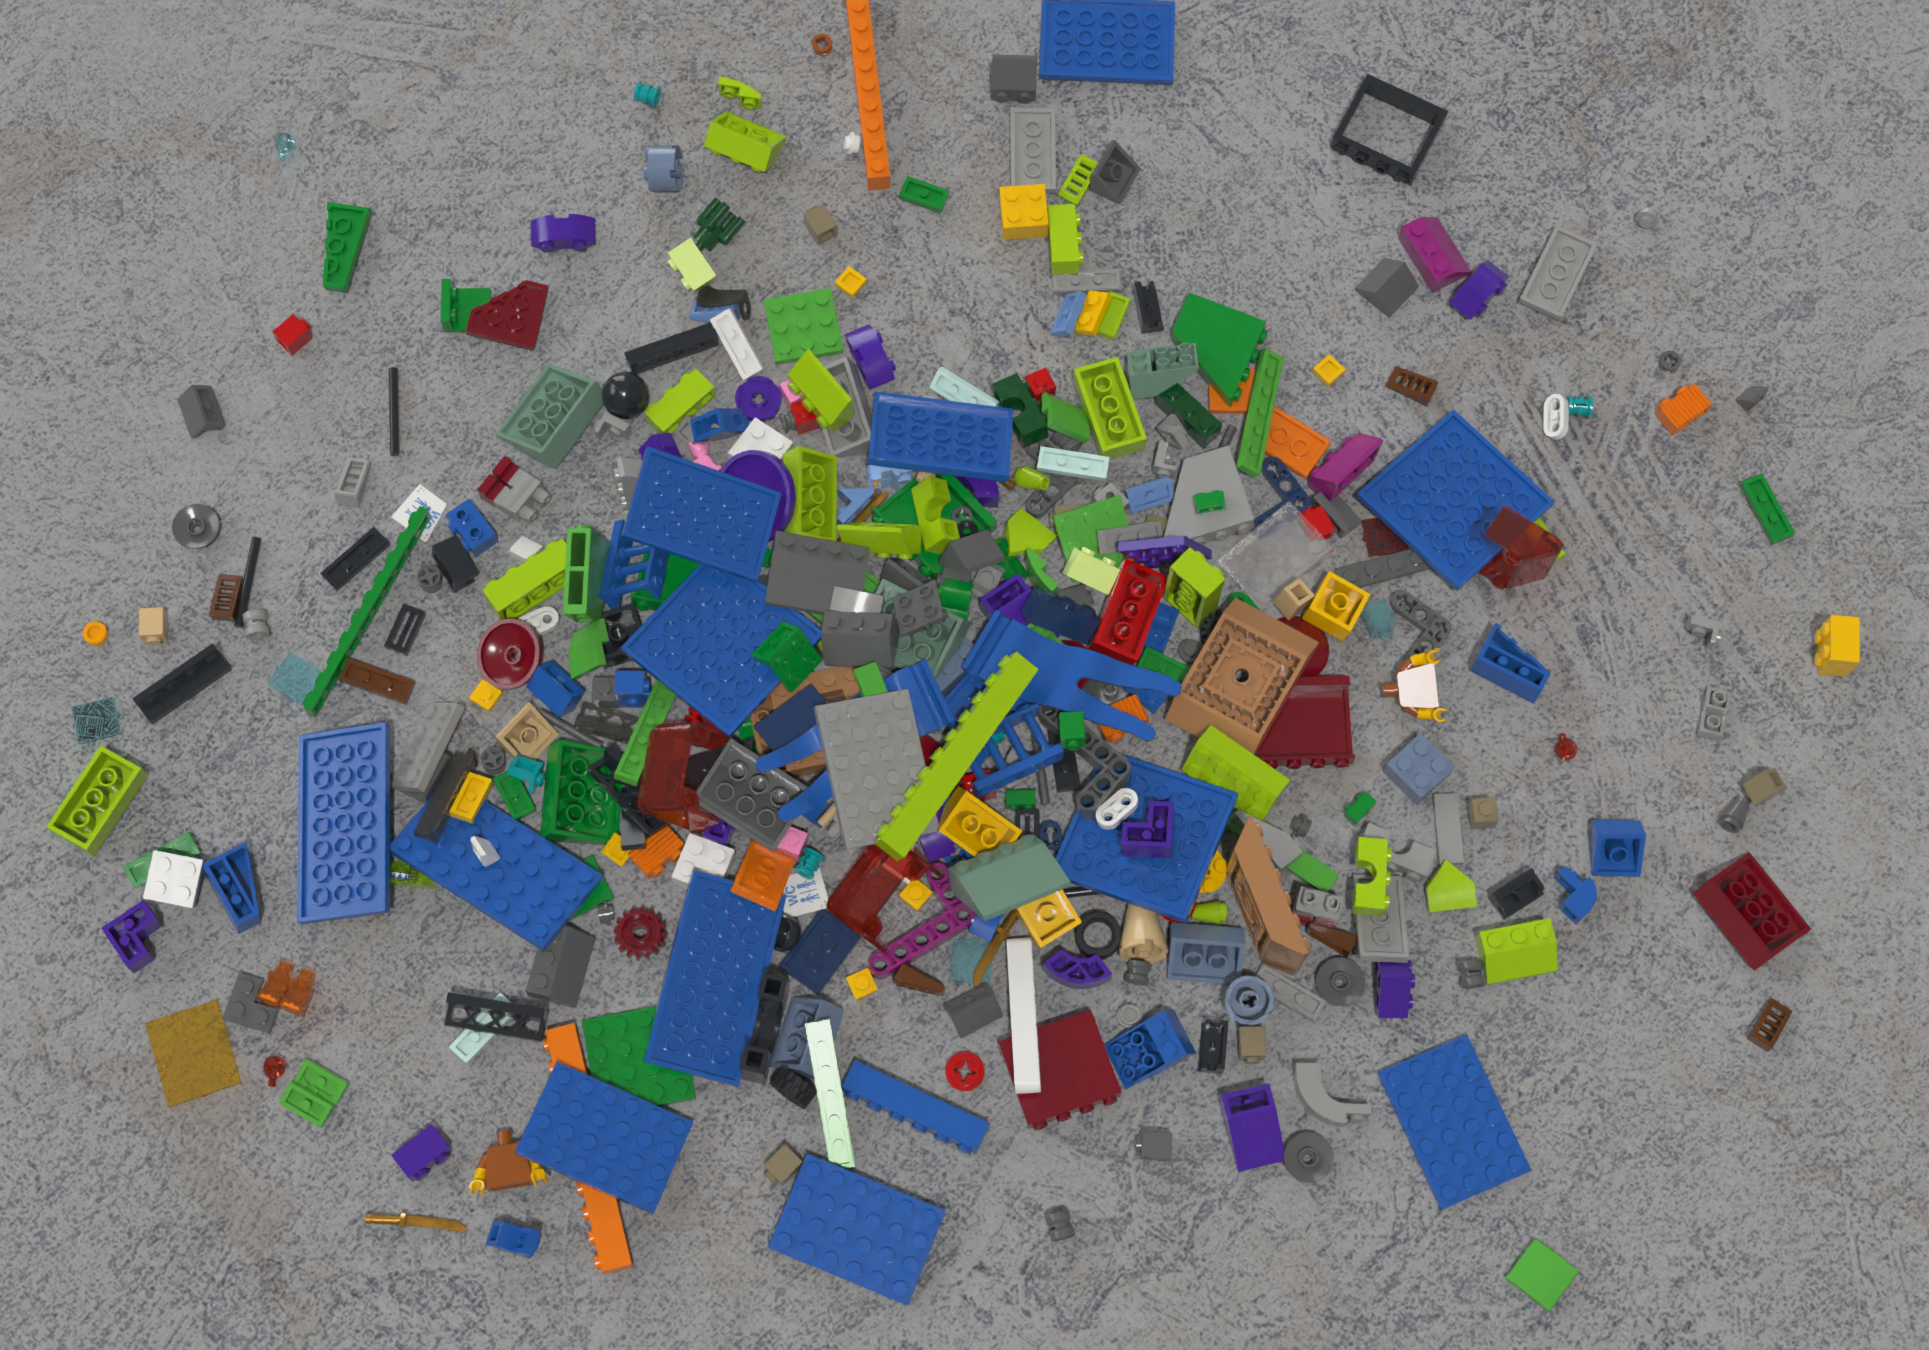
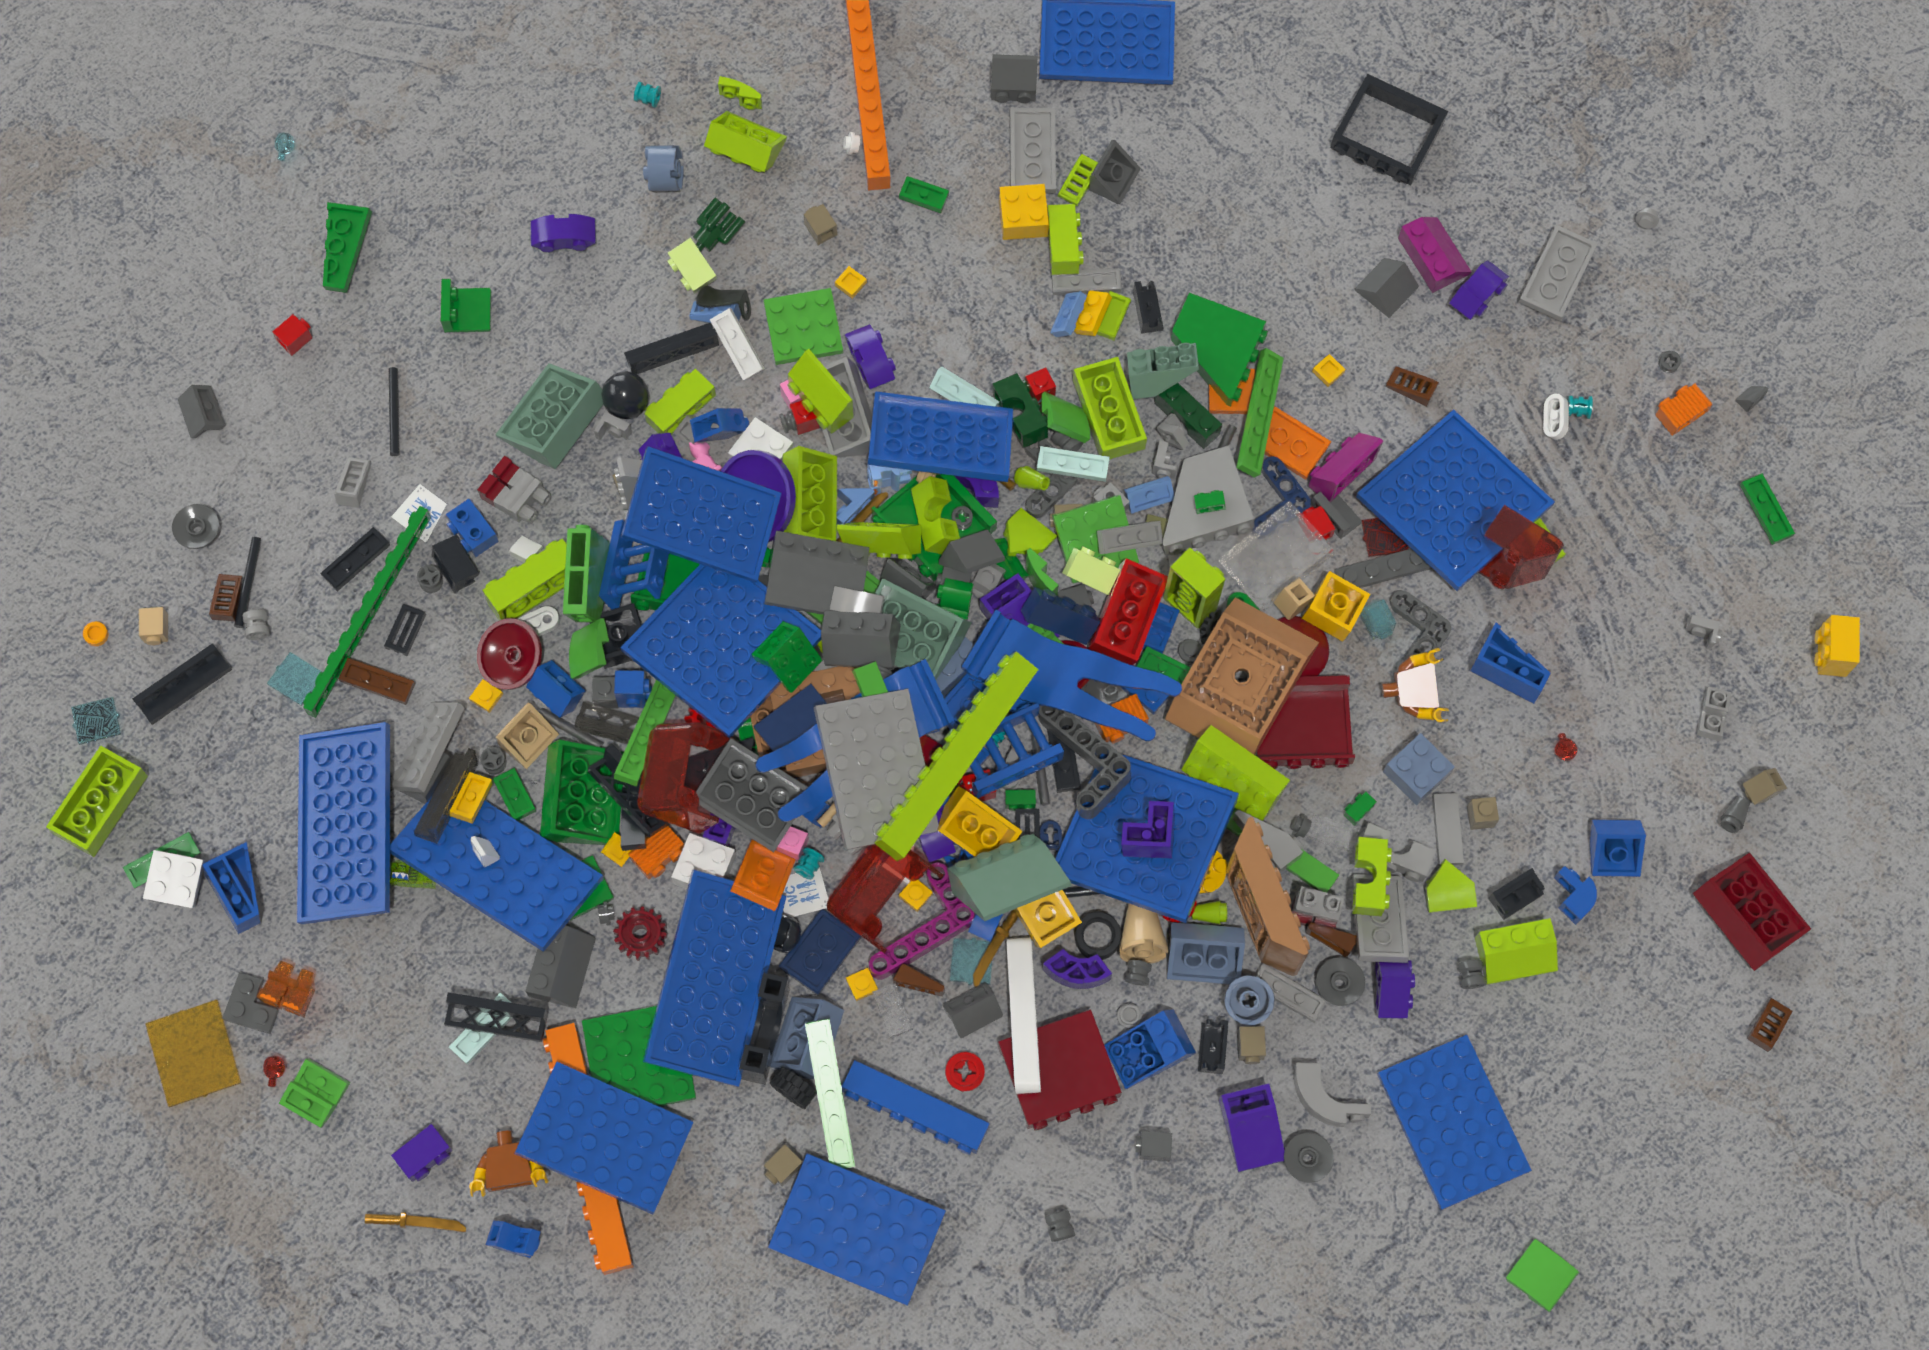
dark purple brick [101,900,163,973] -> none
dark red plate [466,280,548,351] -> none
teal bracket [507,755,545,794] -> none
dark purple plate [735,376,782,422] -> none
dark orange bush [812,34,833,56] -> none
dark grey hinge [892,580,949,637] -> none
black plate [957,521,979,539] -> none
green brick [1059,711,1086,751] -> none
white plate [1096,788,1138,830] -> none
dark purple plate [1118,535,1212,569] -> none

